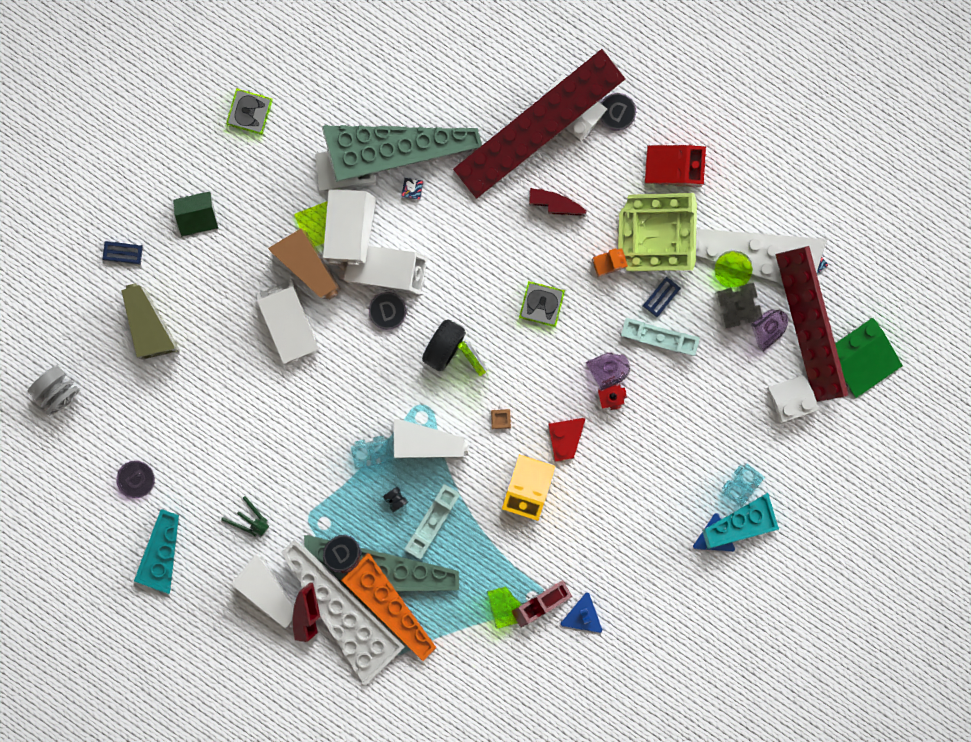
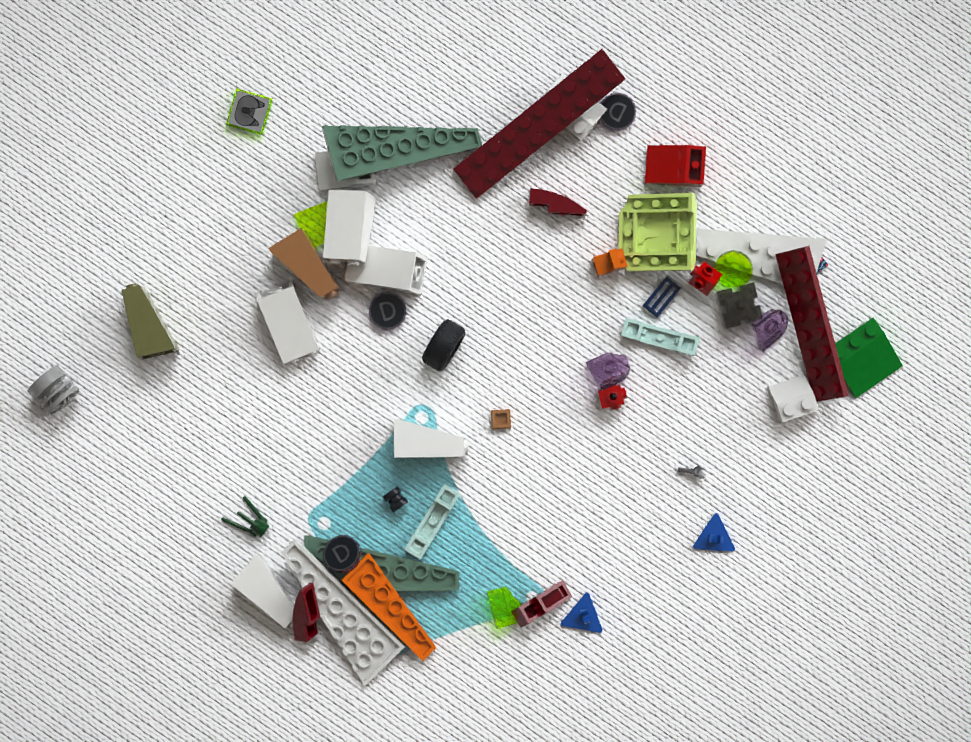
dark blue tile [102,241,143,265] -> none
clear purple tile [116,460,155,498] -> none
teal wing [134,509,179,594] -> none
dark green slope [173,191,219,237] -> none
clear light blue brick [350,435,394,469] -> none
tile [401,177,423,200] -> none
clear neon green tile [458,340,489,376] -> none
yellow slope [502,454,556,521] -> none
tile [519,281,565,328] -> none
red wing [548,418,585,462] -> none
teal wing [702,493,779,549] -> none
clear light blue brick [721,463,765,508] -> none
none -> flat silver hand [678,466,706,479]
none -> red brick [689,261,723,296]

